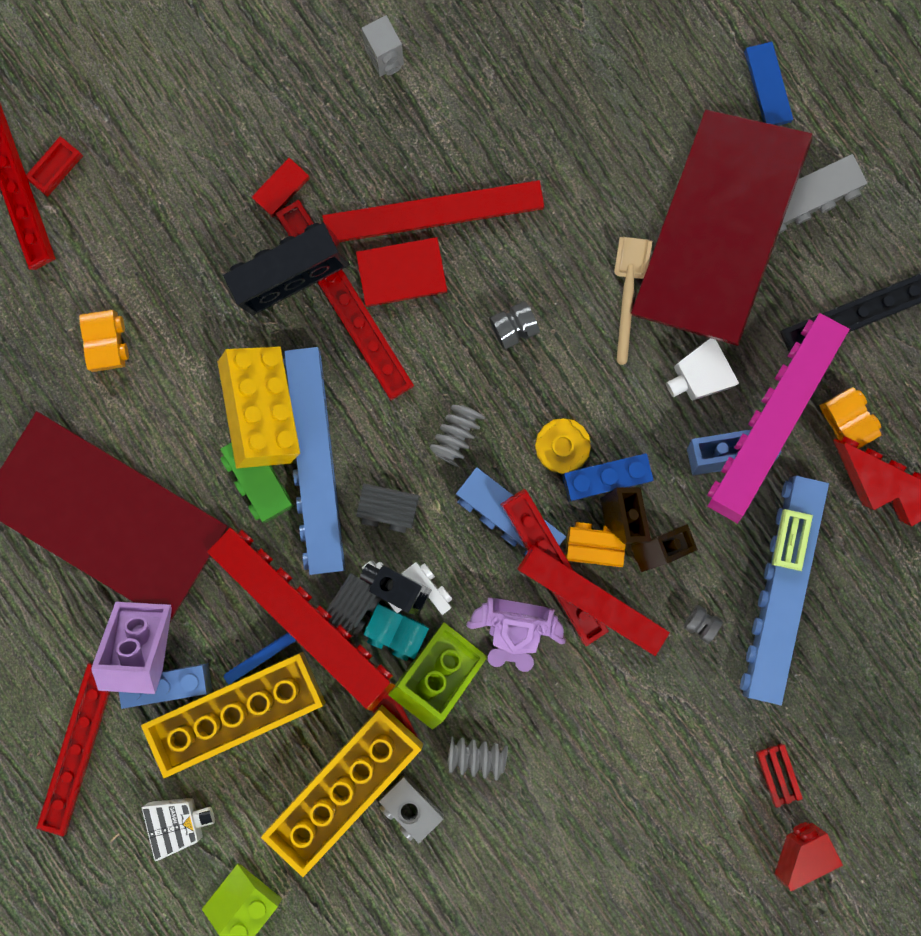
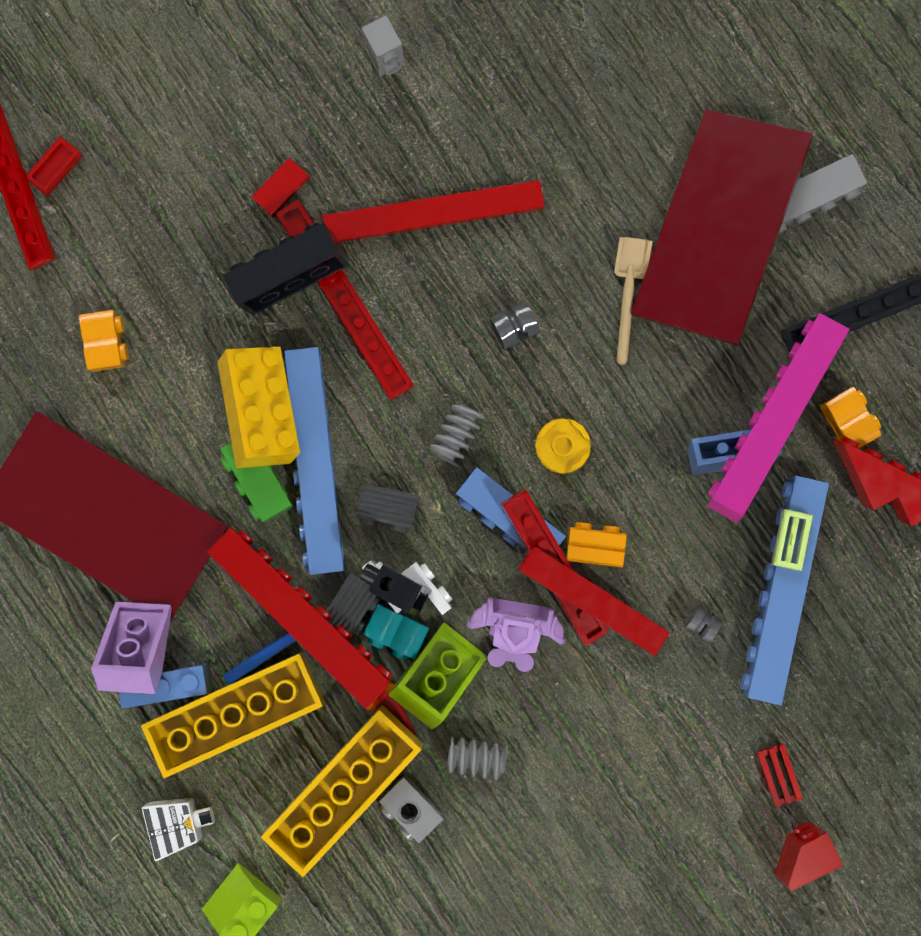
red tile [36,663,111,837] -> none
red tile [356,237,447,307] -> none
blue arch [562,453,654,502] -> none
dark brown slope [600,487,651,544] -> none
dark brown slope [631,524,698,572] -> none
white torso [666,338,739,401] -> none
blue tile [744,41,793,126] -> none

